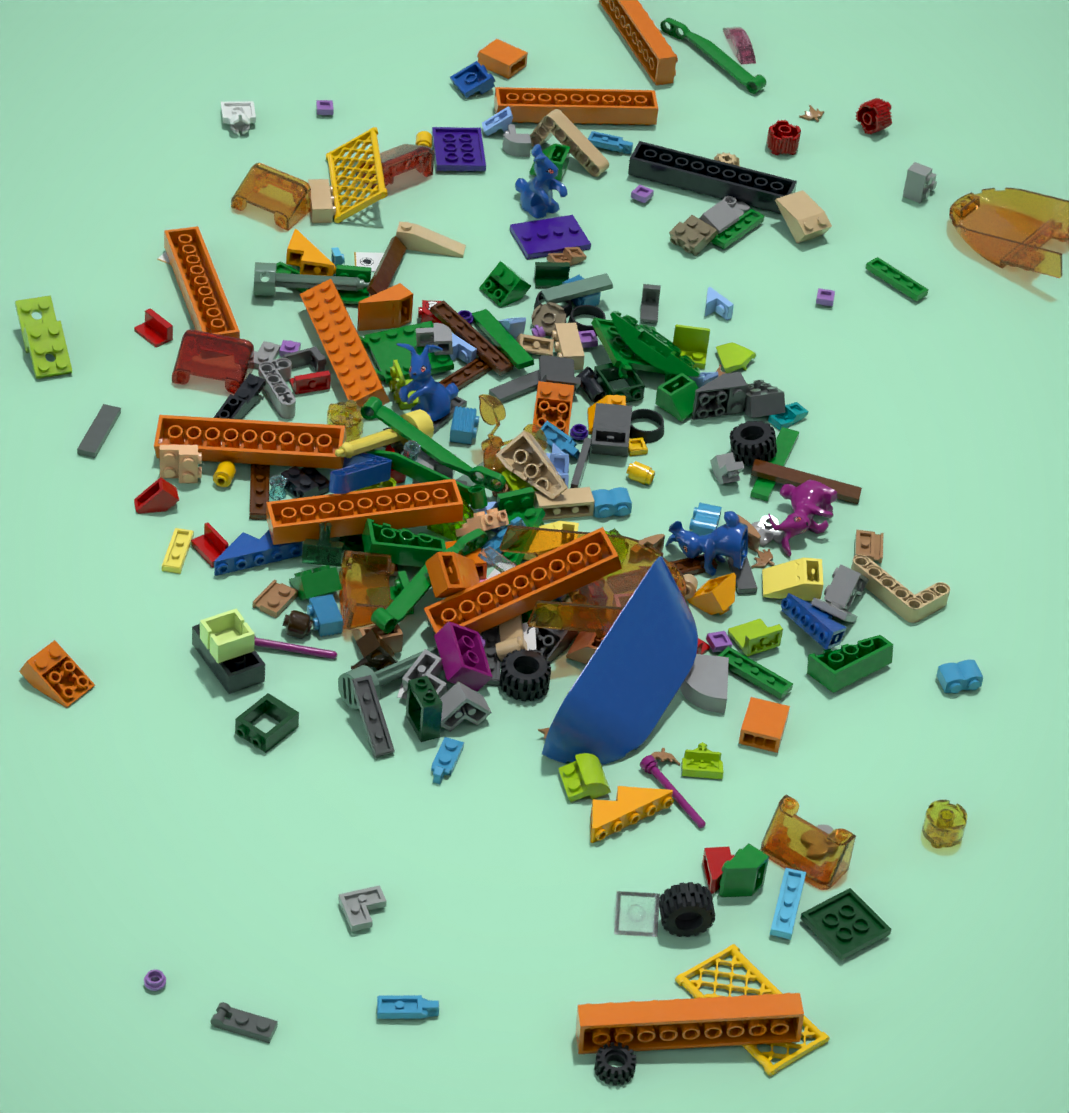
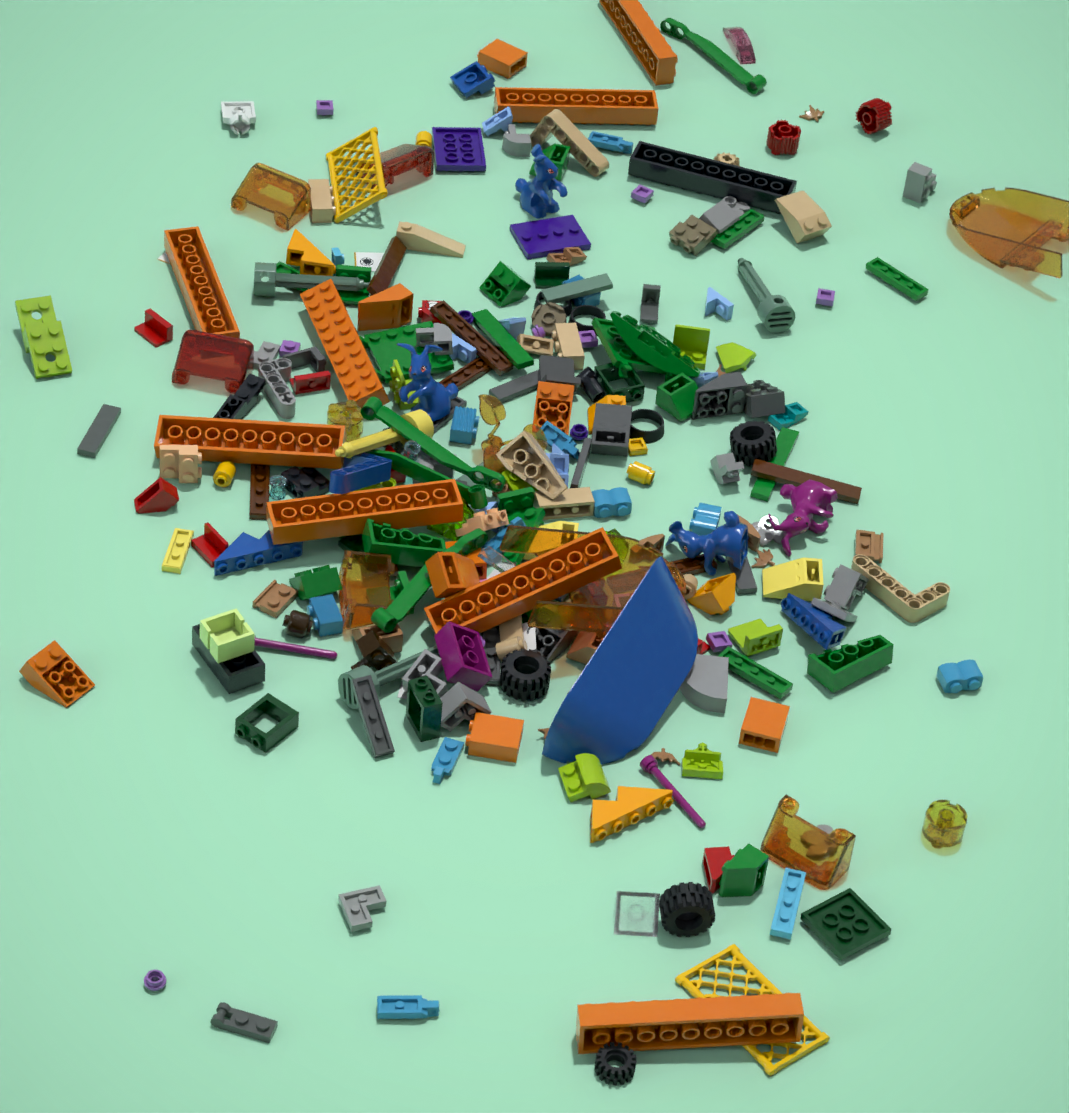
clear green brick [302,522,344,567] -> none
none -> orange brick [465,712,524,763]
none -> sand green piece [738,258,795,333]

